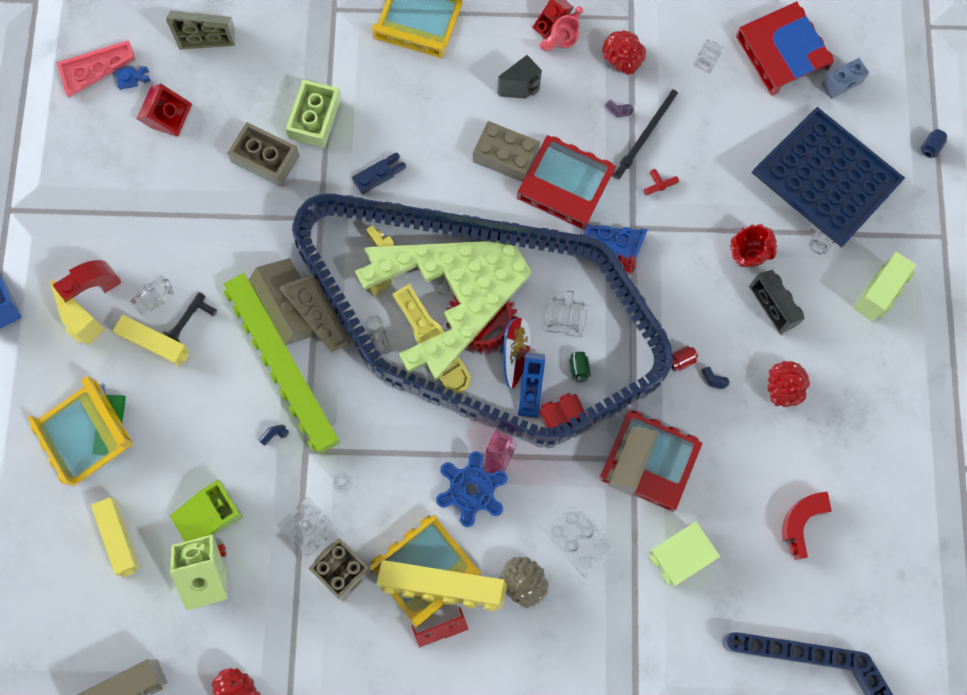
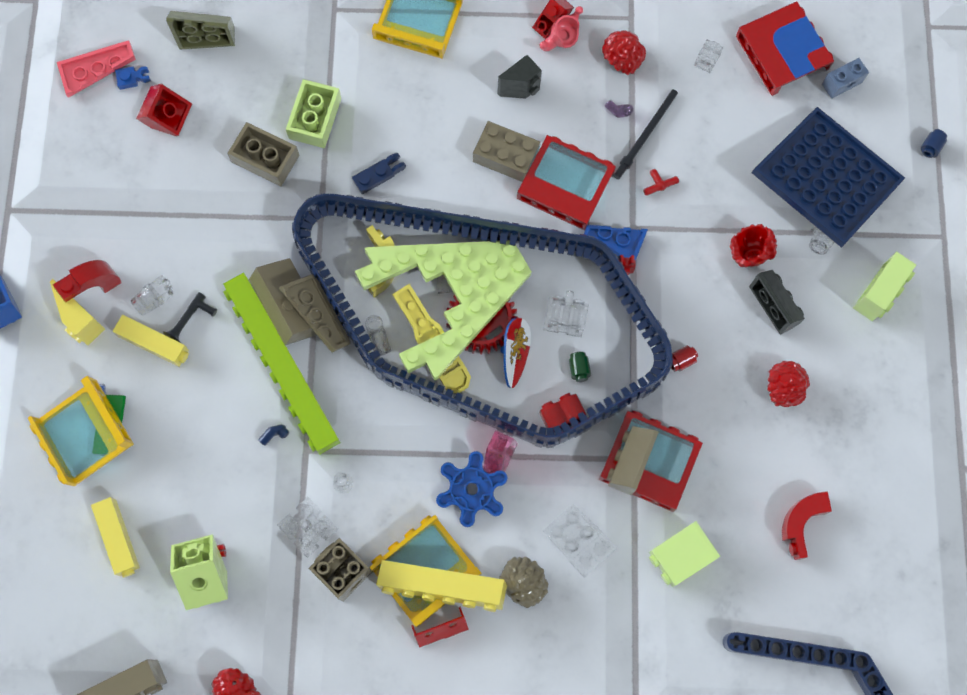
lime slope [169,479,244,542] -> none
blue slope [518,352,545,418] -> none
dark blue arm [701,366,730,389] -> none

